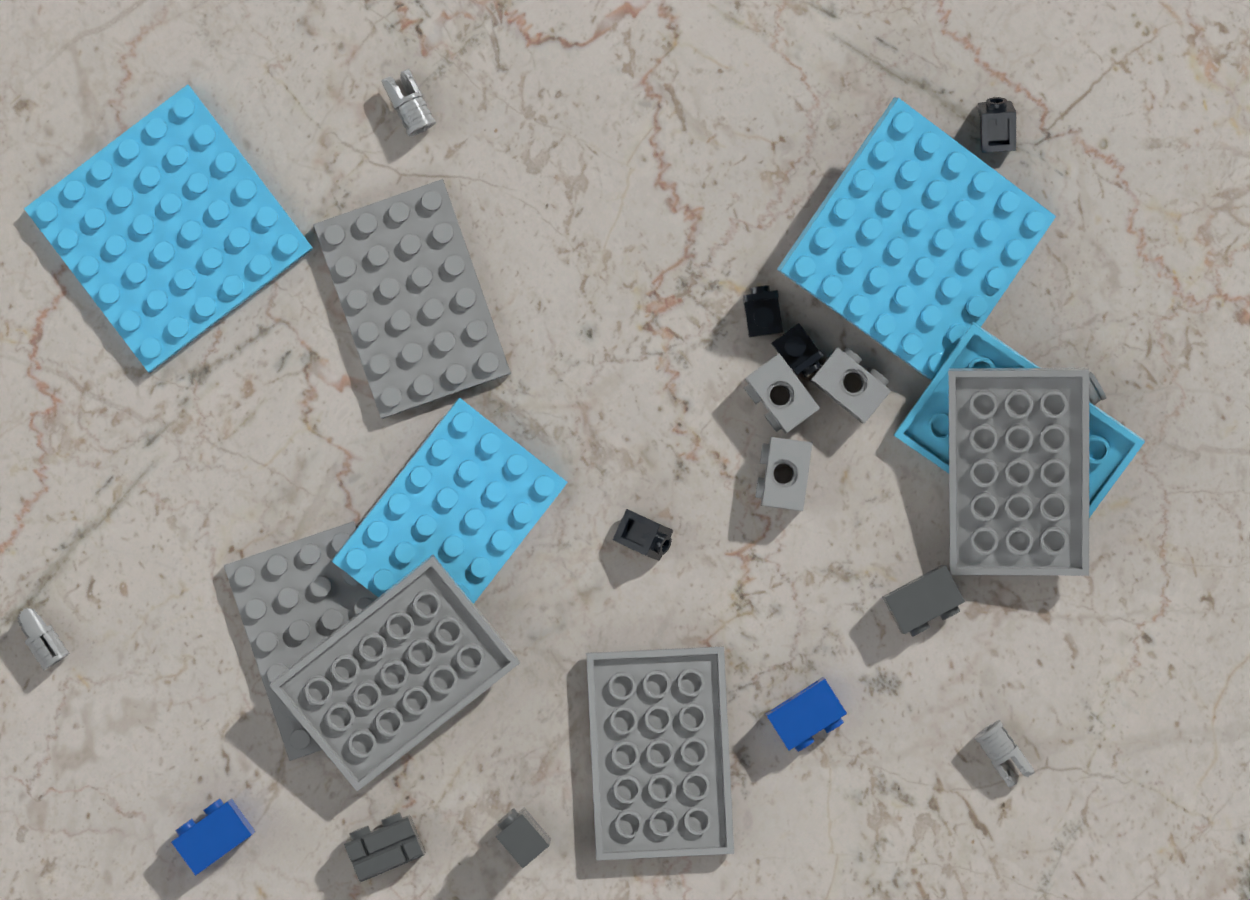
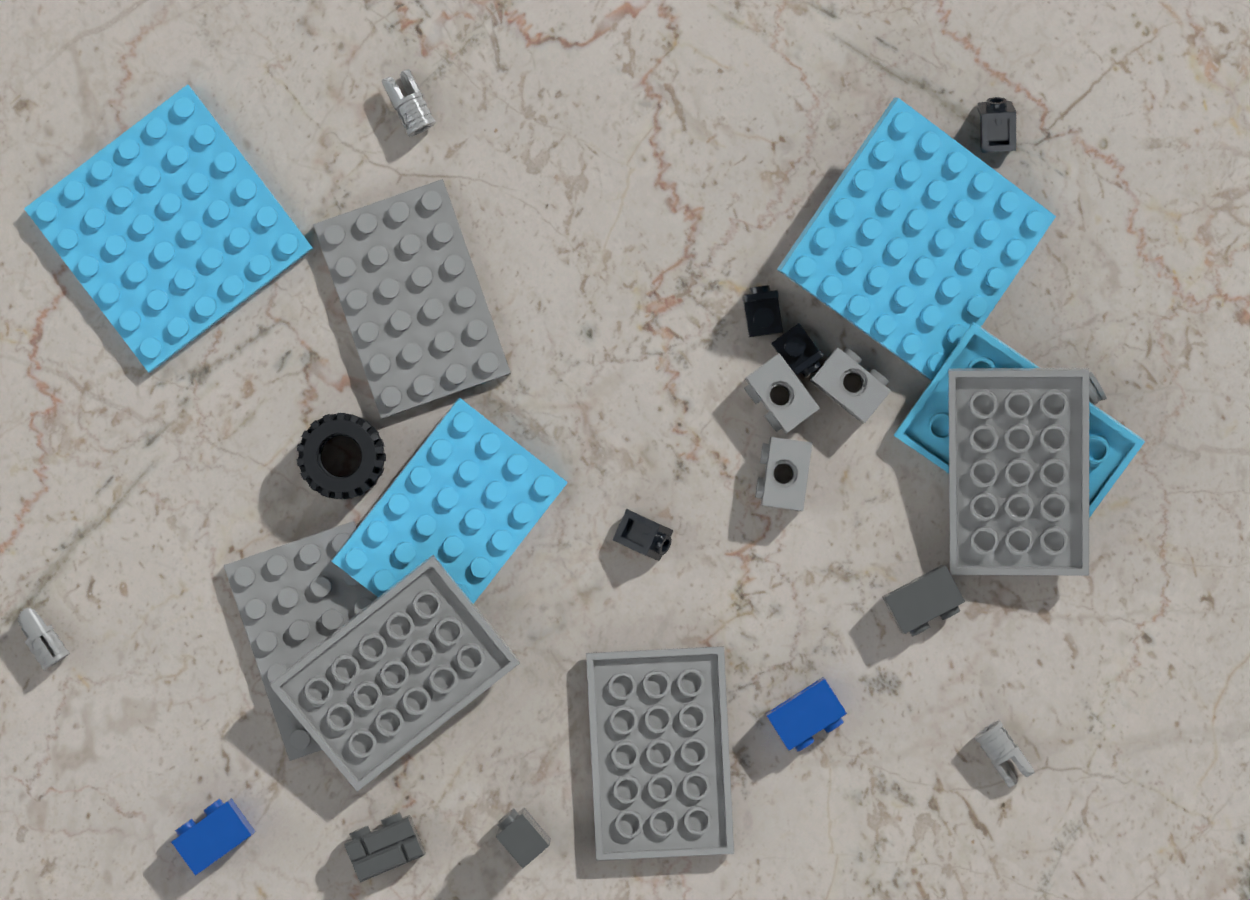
none -> black tyre [296,413,386,499]

